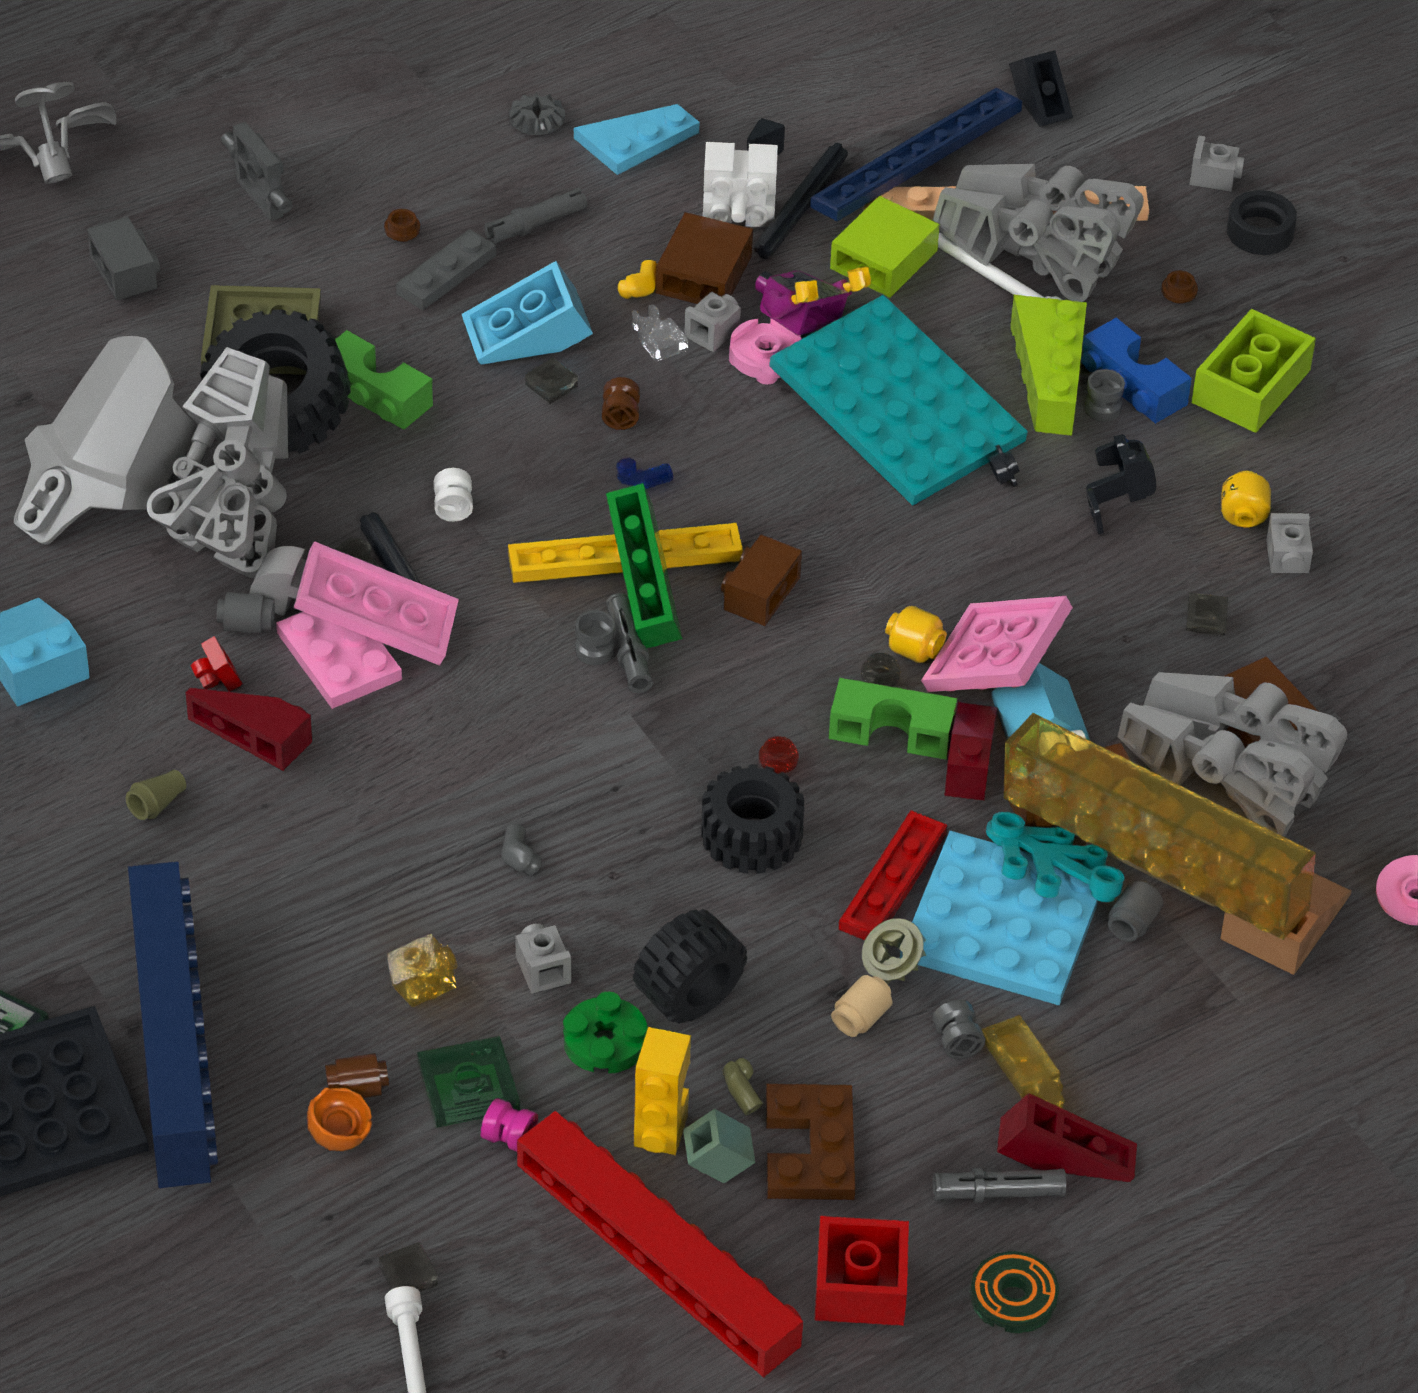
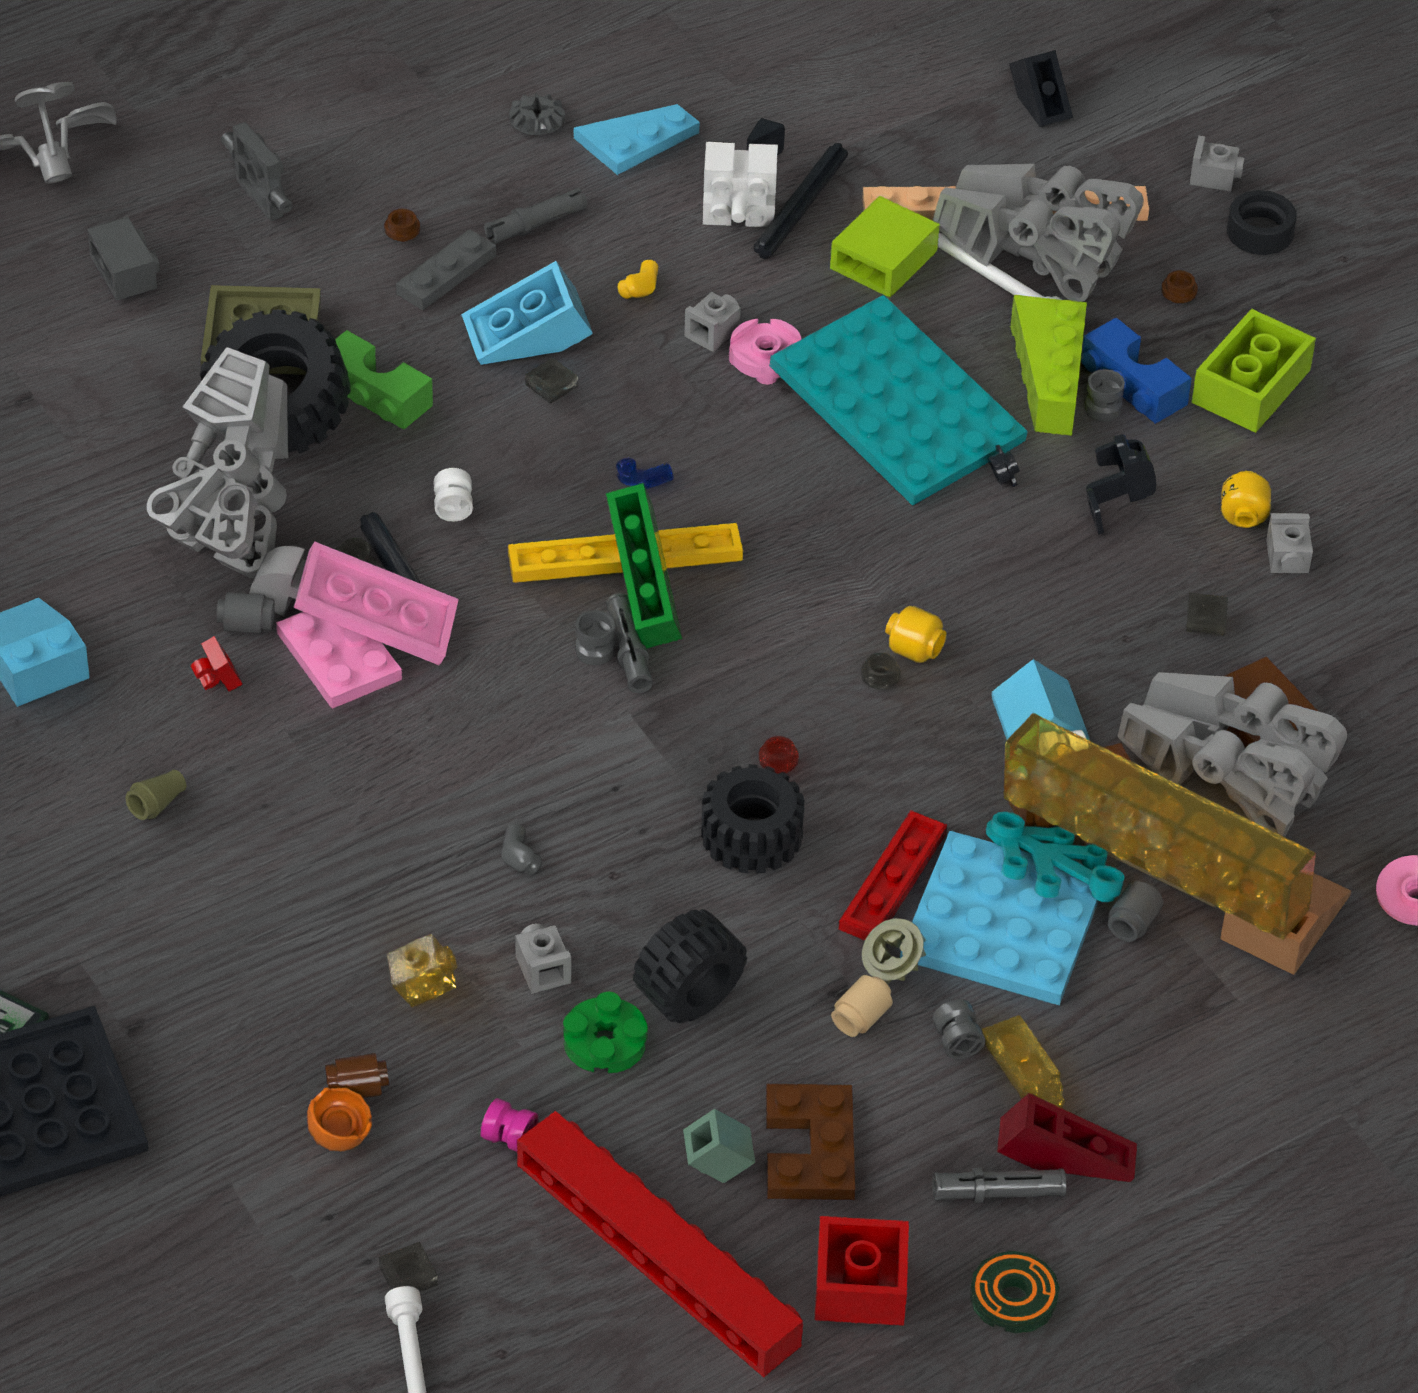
light grey piece [14,336,198,545] -> none
dark blue brick [128,861,218,1188] -> none
dark red slope [185,688,312,771] -> none
clear green tile [417,1036,520,1128] -> none
reddish brown wheel [602,377,640,430] -> none
clear plate [632,304,688,362] -> none
yellow arch [634,1027,691,1155] -> none
reddish brown brick [656,212,753,304] -> none
reddish brown brick [721,534,802,626] -> none
olive arm [723,1058,763,1115] -> none
magenta torso [755,267,871,335] -> none
dark blue tile [810,88,1022,222] -> none
bright green arch [829,678,957,760] -> none
bright pink plate [921,596,1073,692] -> none
dark red slope [944,702,997,801] -> none

